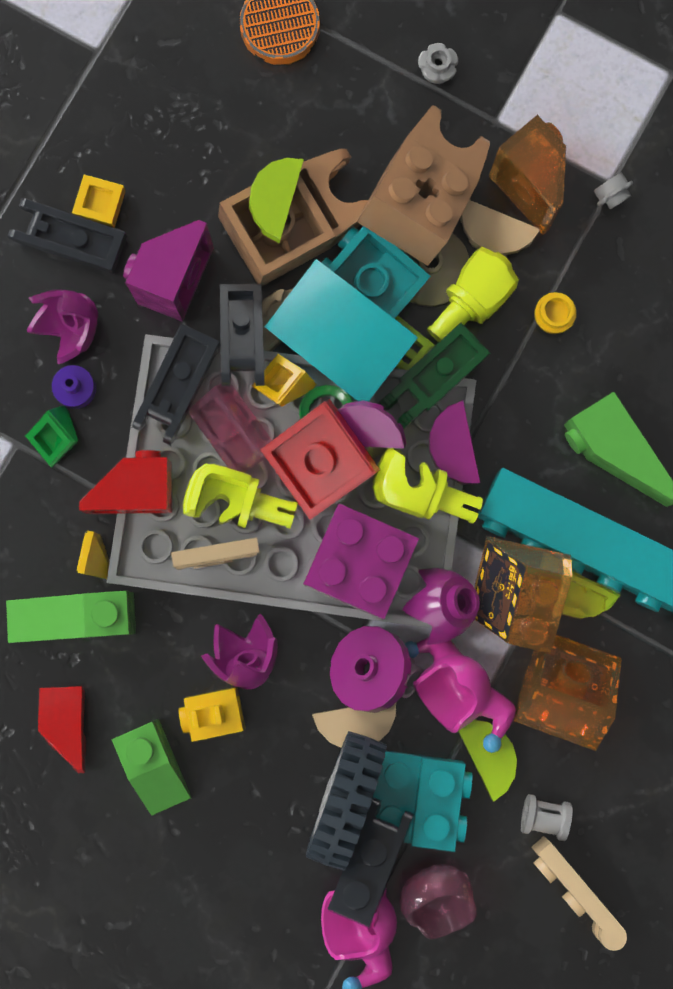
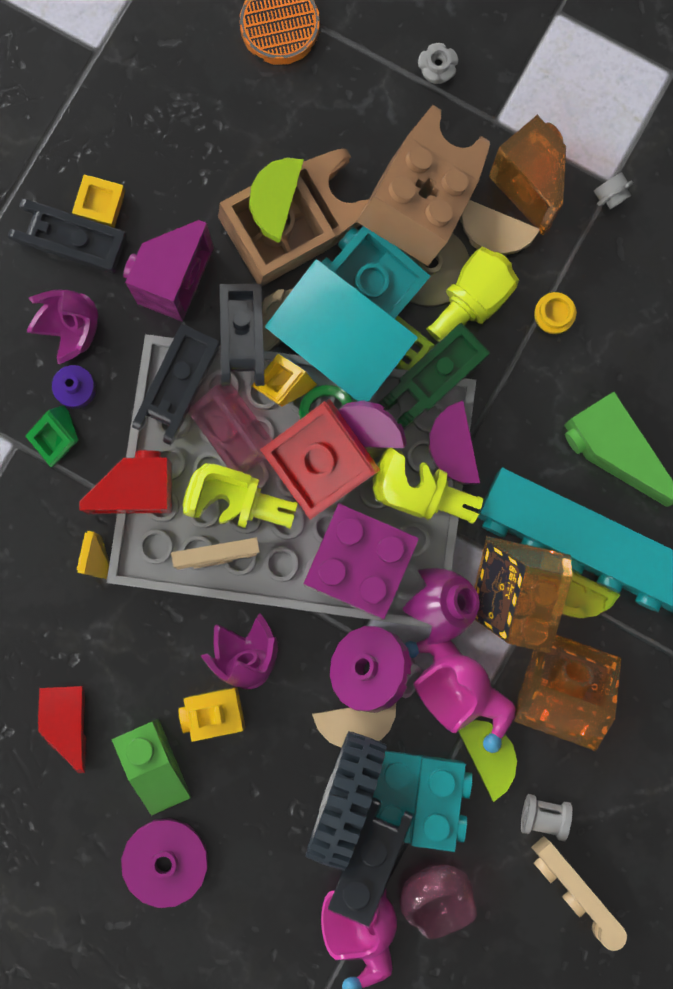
bright green slope [6,591,136,643] -> none
none -> magenta plate [121,818,208,908]

